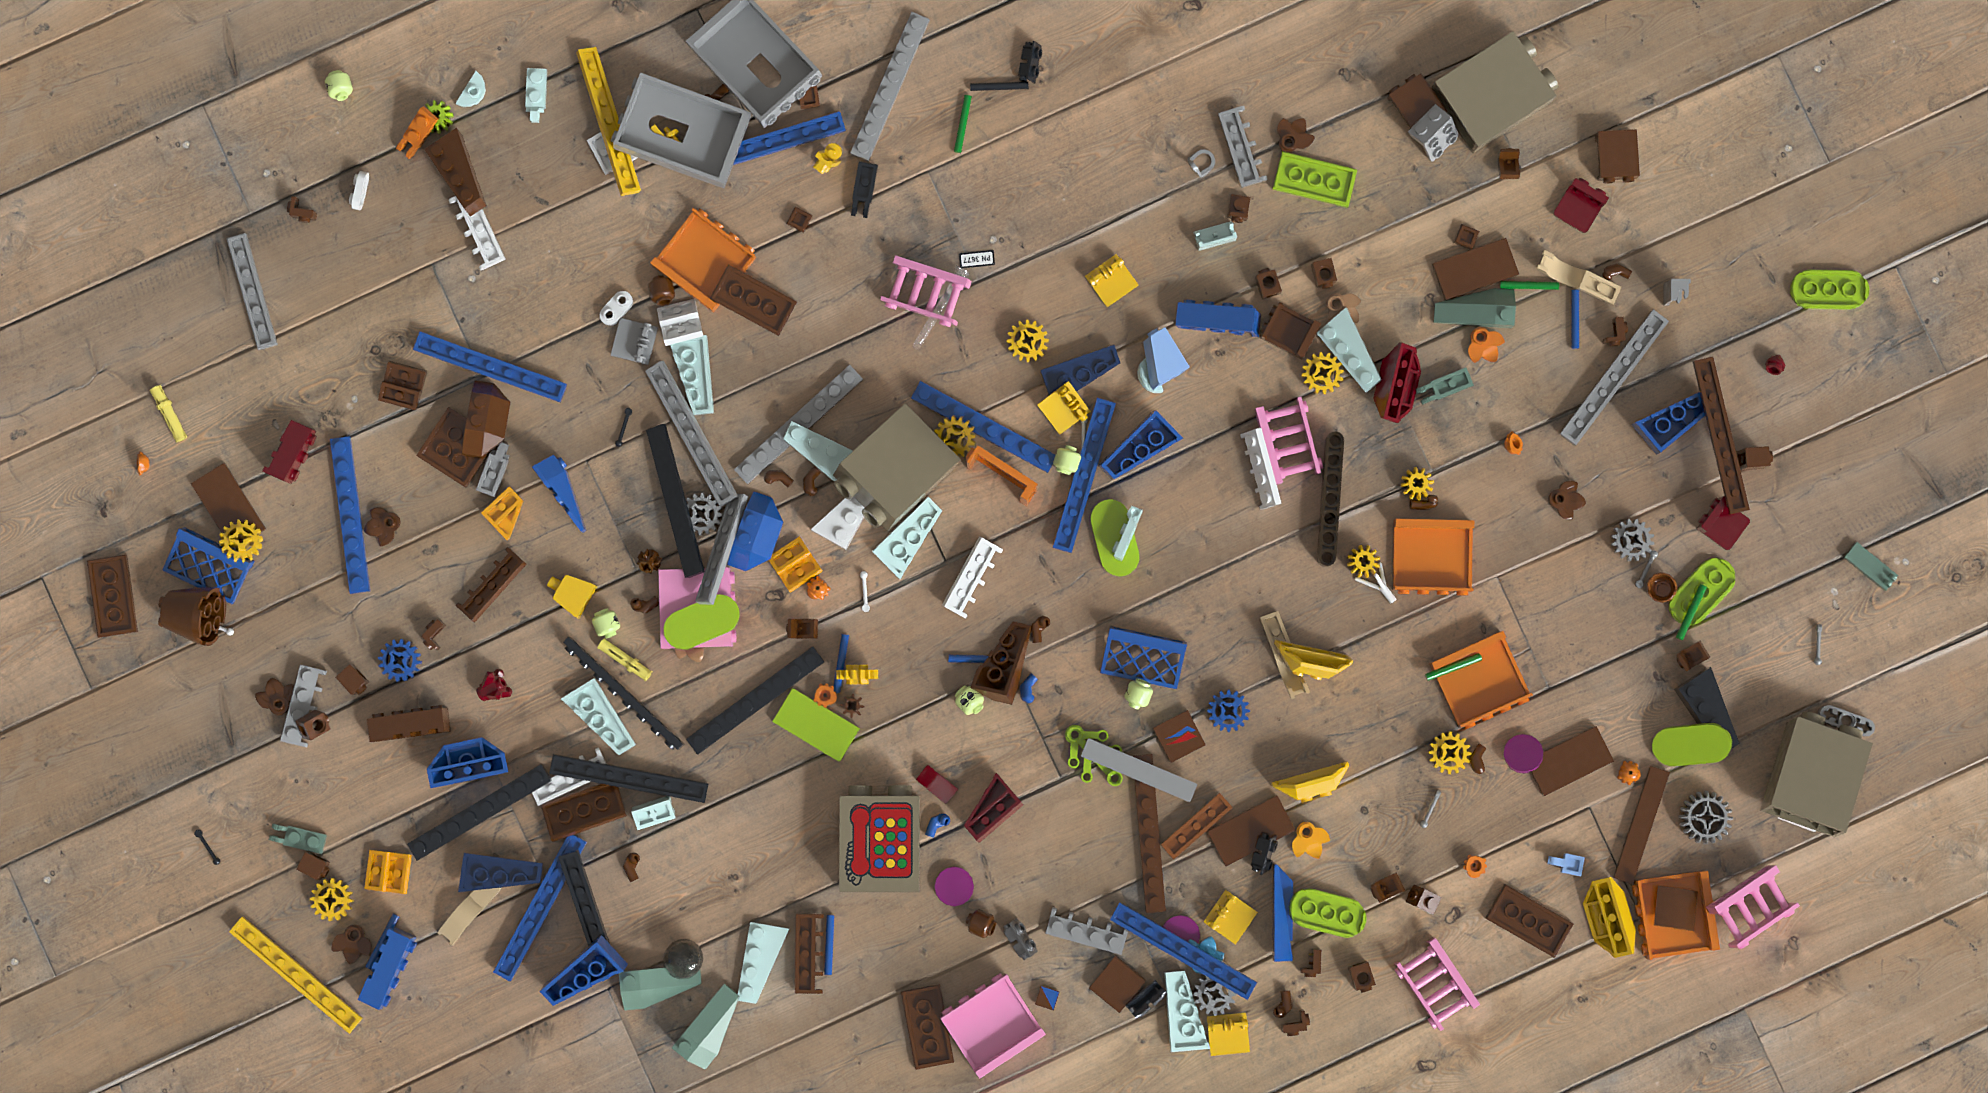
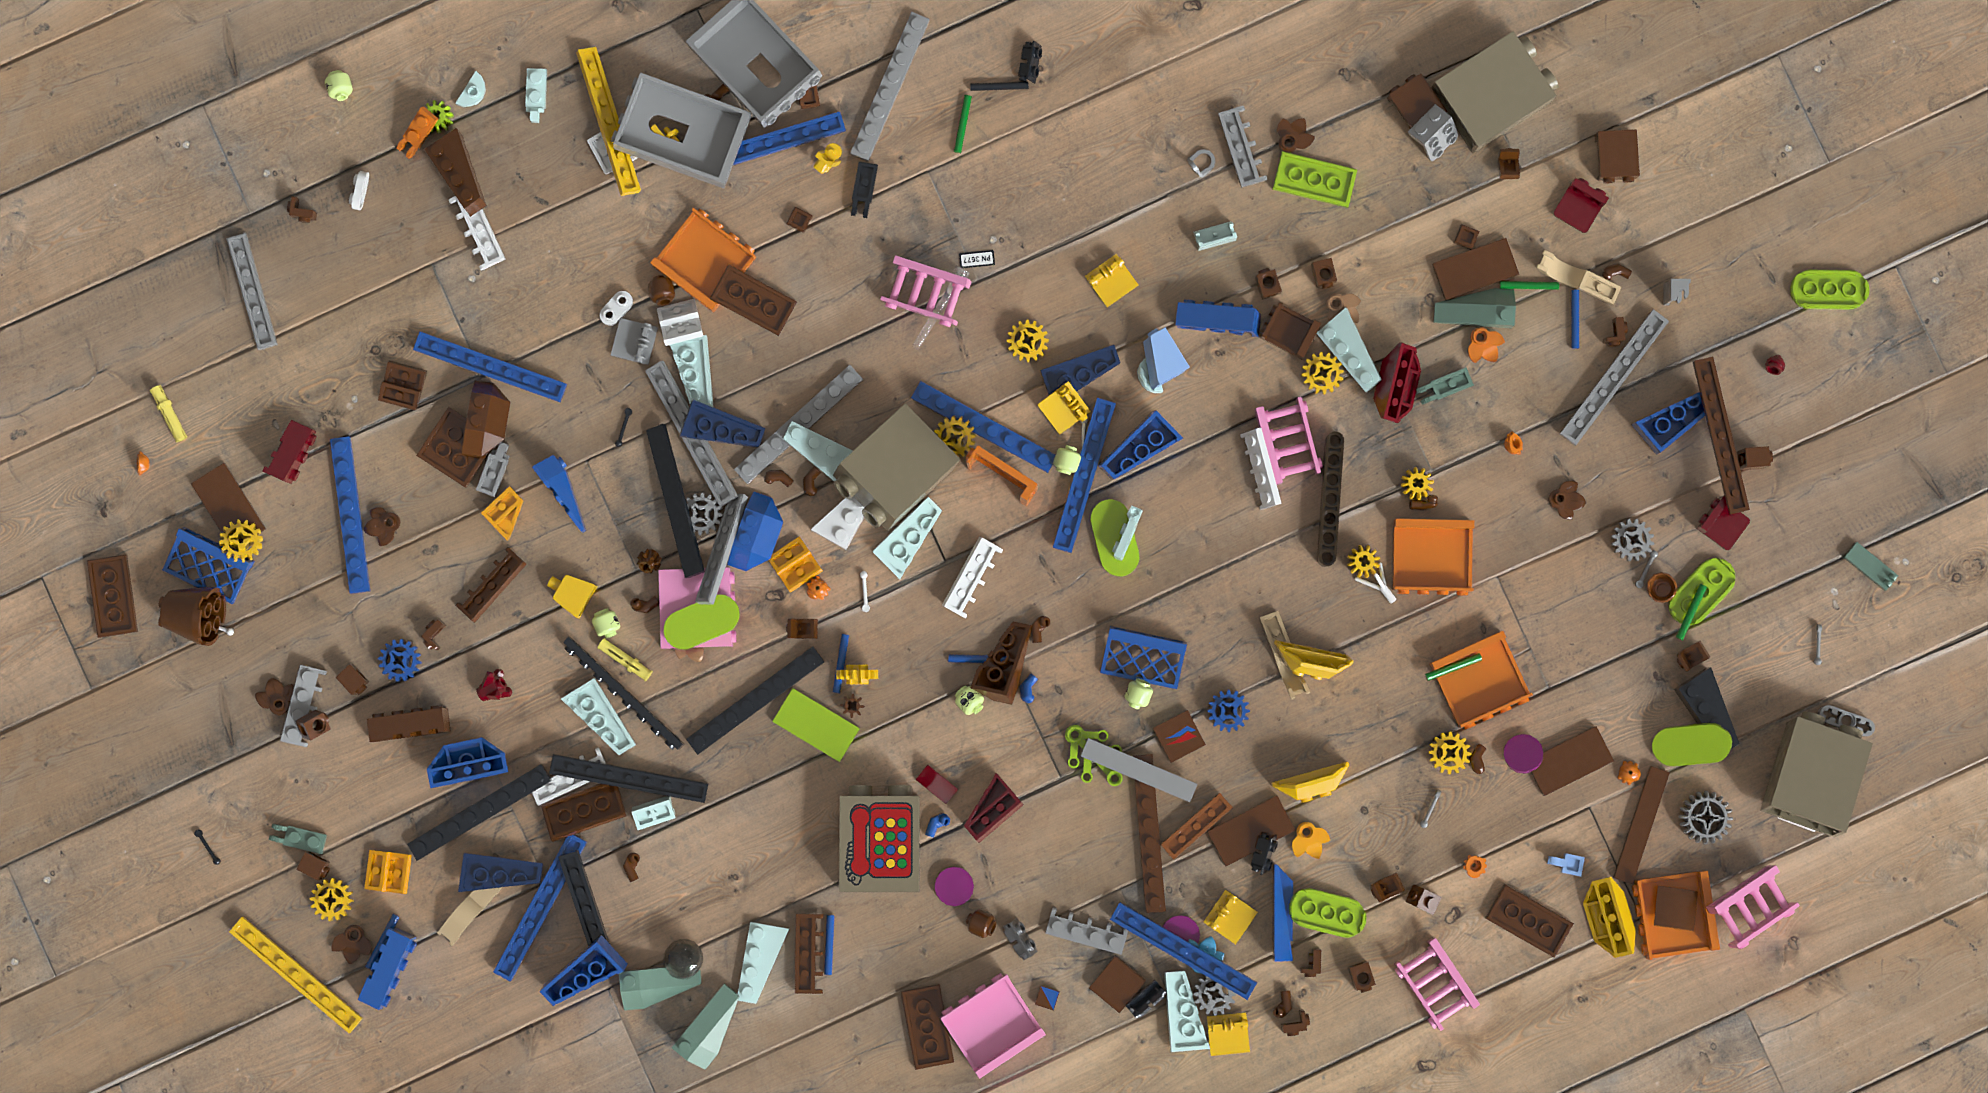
orange animal [813,683,837,708] -> none
reddish brown bracket [1227,194,1251,223] -> none
none -> dark blue wing [679,400,765,447]

